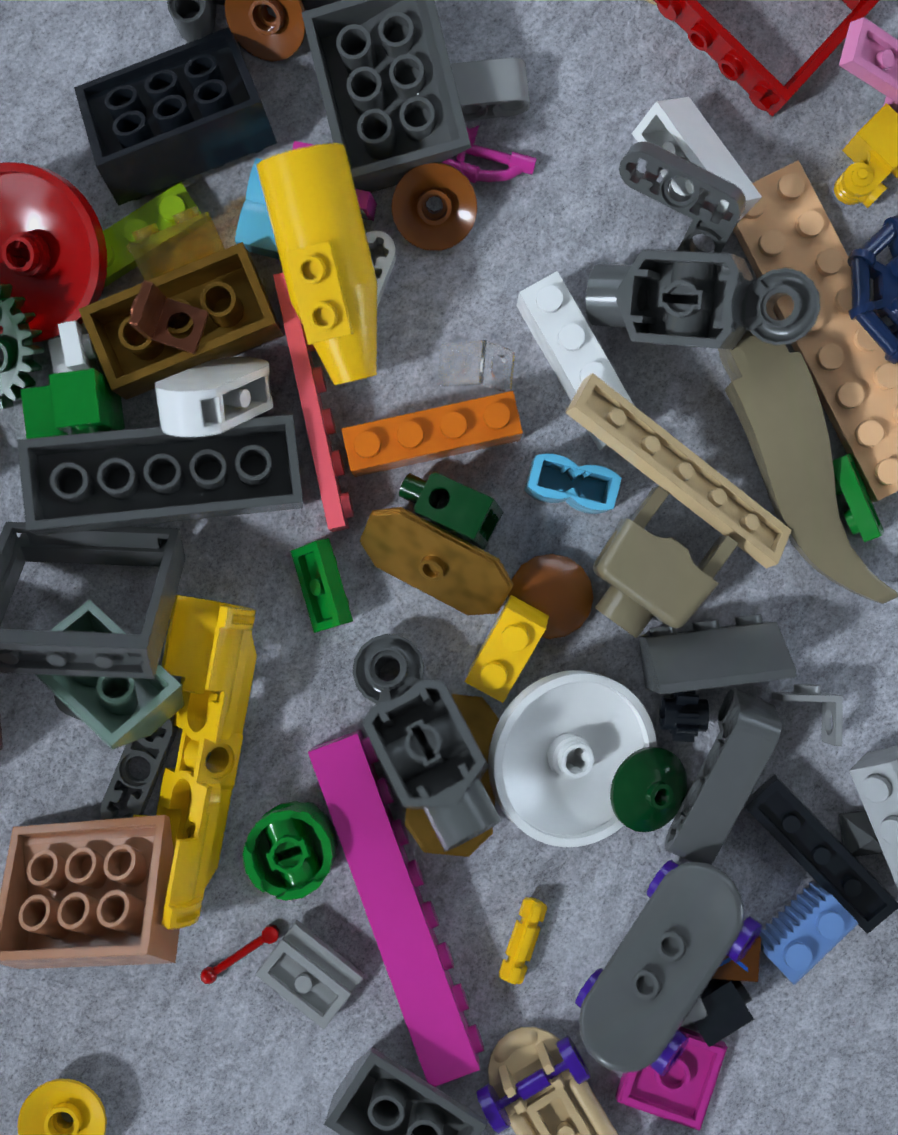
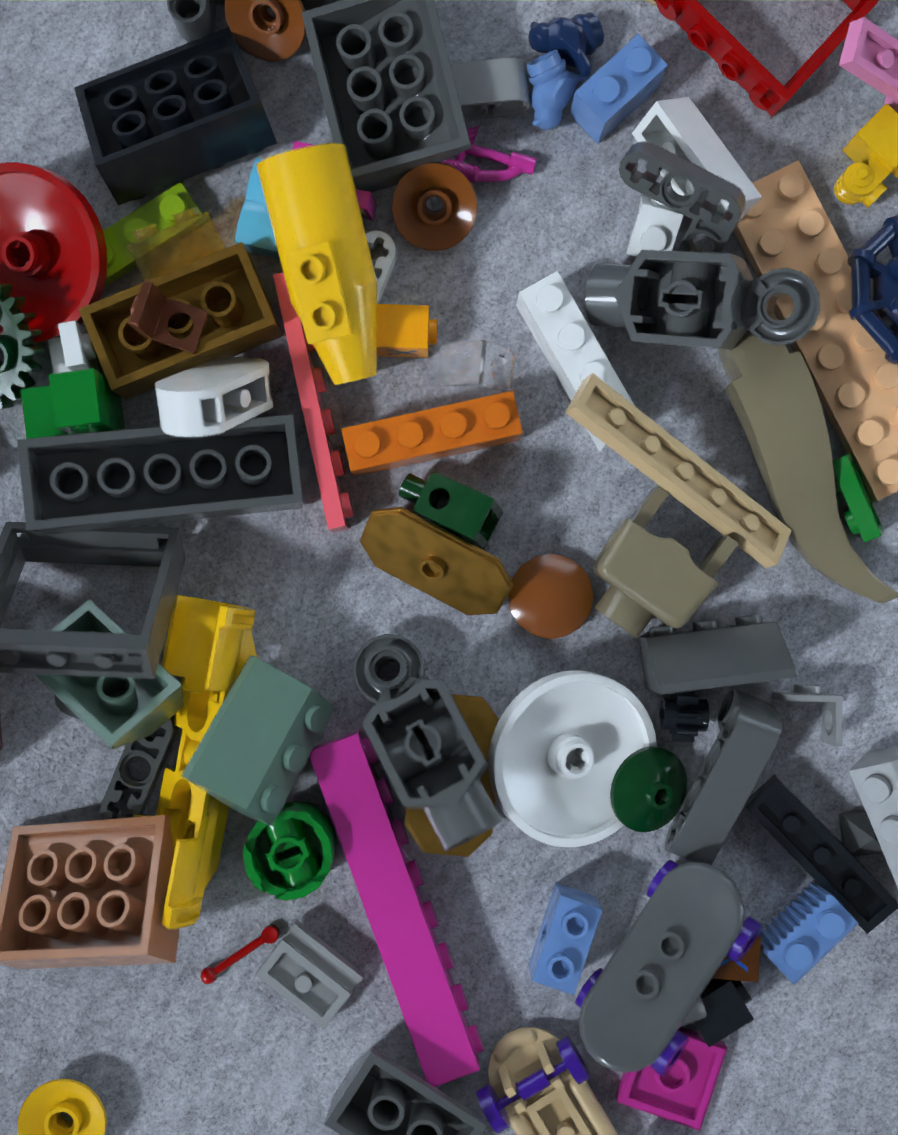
green plate [290,538,353,633] -> none
yellow brick [464,595,549,703] -> none
yellow axle [499,897,547,985] -> none
medium azure brick [524,453,622,514] -> none
none -> sand green slope [181,655,335,827]
none -> light orange brick [377,304,438,358]
none -> medium blue animal [526,50,589,130]
none -> dark blue animal [528,12,604,77]
none -> medium blue brick [528,882,603,995]
none -> medium blue brick [569,33,668,144]
none -> white bracket [626,196,684,257]

